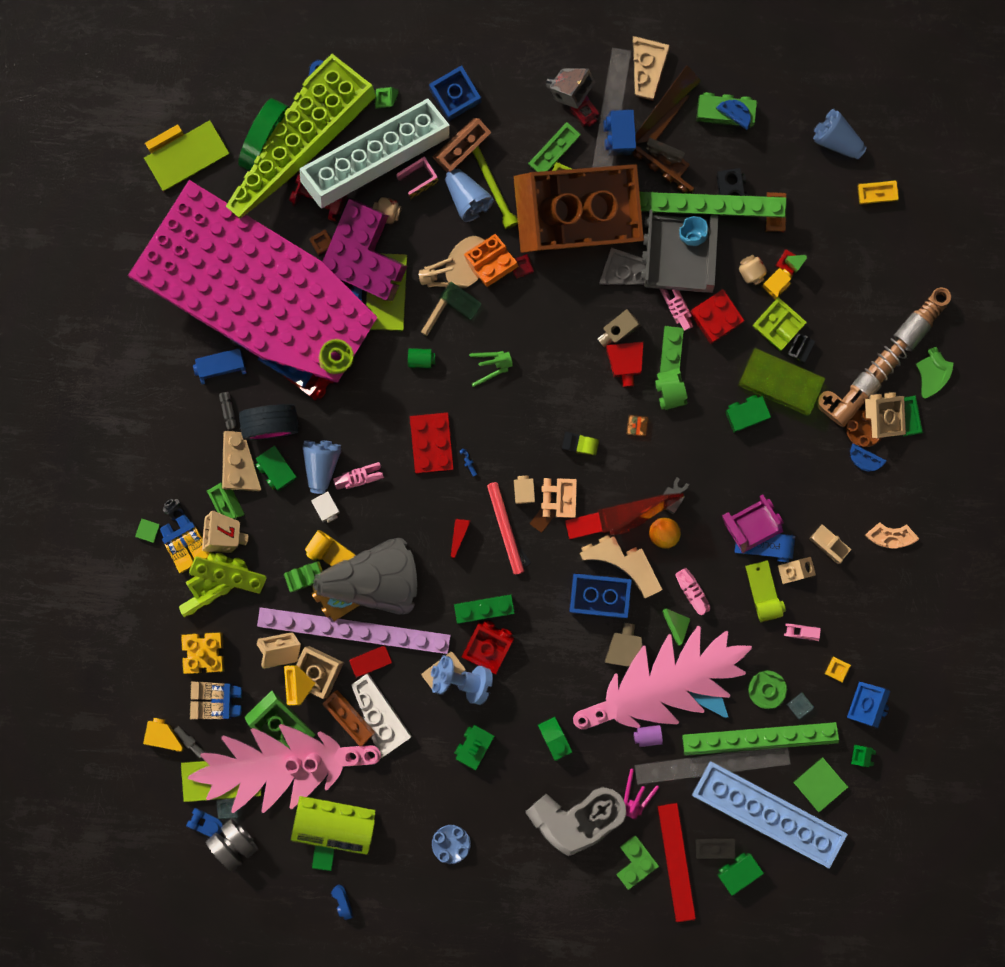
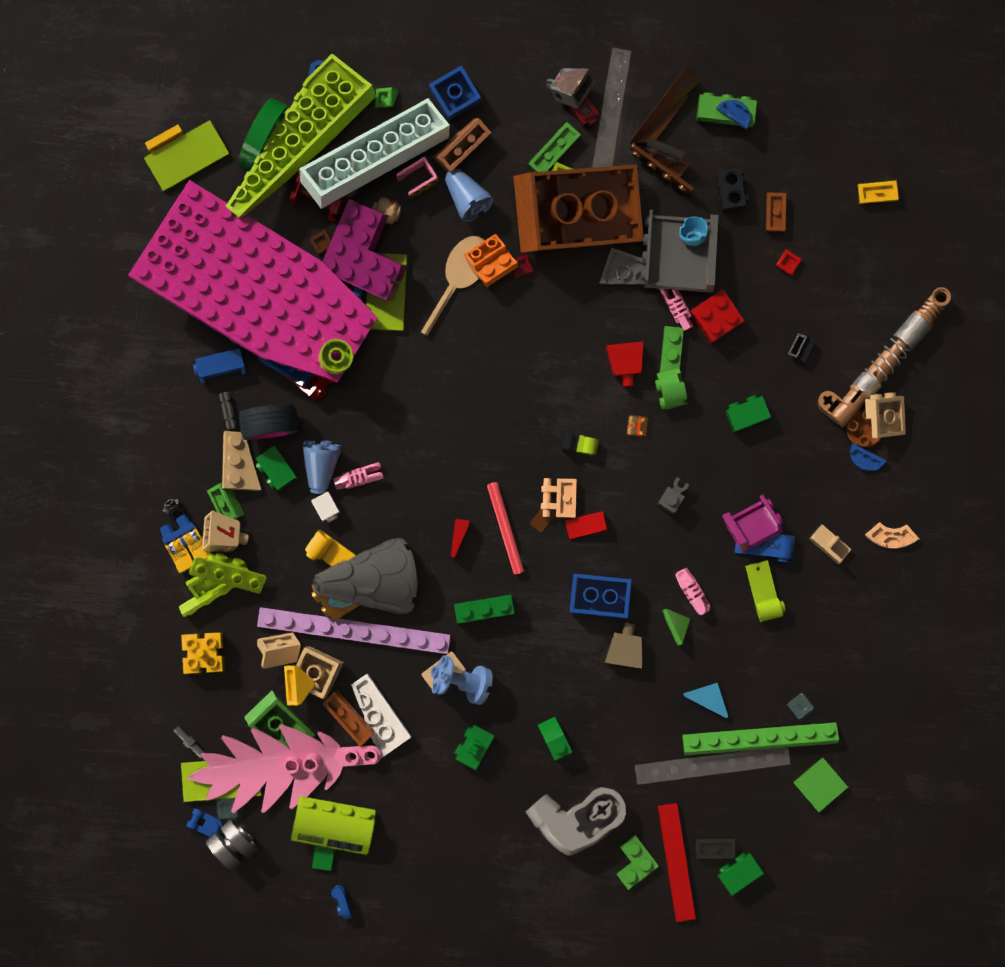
bright green tile [135,518,160,543] -> none
yellow slope [143,718,184,751] -> none
hips [190,682,243,719] -> none
bright green gear [284,561,323,592] -> none
red slope [349,645,392,678] -> none
green brick [408,348,435,368] -> none
red plate [410,412,453,474] -> none
tan plant [419,258,467,288] -> none
medium blue dish [432,825,470,864] -> none
clear green plate [439,282,482,320] -> none
blue hand [460,449,477,476] -> none
red plate [462,620,515,674] -> none
bright green plant [469,351,512,387] -> none
lime piece [472,146,518,229] -> none
tan brick [514,476,535,504] -> none
bright pink plant [573,626,752,729] -> none
tan arch [579,535,662,599] -> none
dark tan torso [598,309,642,348] -> none
clear red slope [598,493,684,535] -> none
blue brick [603,110,636,156] -> none
dark pink plant [624,769,659,819] -> none
tan wing [633,36,670,101] -> none
medium lavender brick [634,725,663,747] -> none
bright green plate [639,192,787,218] -> none
yellow piece [649,518,681,548] -> none
light blue plate [692,761,847,868] -> none
clear neon green brick [738,348,825,416] -> none
tan head [739,255,767,285] -> none
bright green tile [748,670,787,709] -> none
lime plate [753,297,807,351] -> none
yellow window [762,268,792,300] -> none
tan bracket [778,557,816,584] -> none
bright pink bar [784,624,820,641] -> none
bright green slope [785,255,807,273] -> none
medium blue cone [813,109,866,159] -> none
yellow tile [825,657,851,683] -> none
blue tile [847,681,890,728] -> none
green tile [851,745,876,767] -> none
green tile [903,395,923,437] -> none
bright green arm [916,347,953,398] -> none

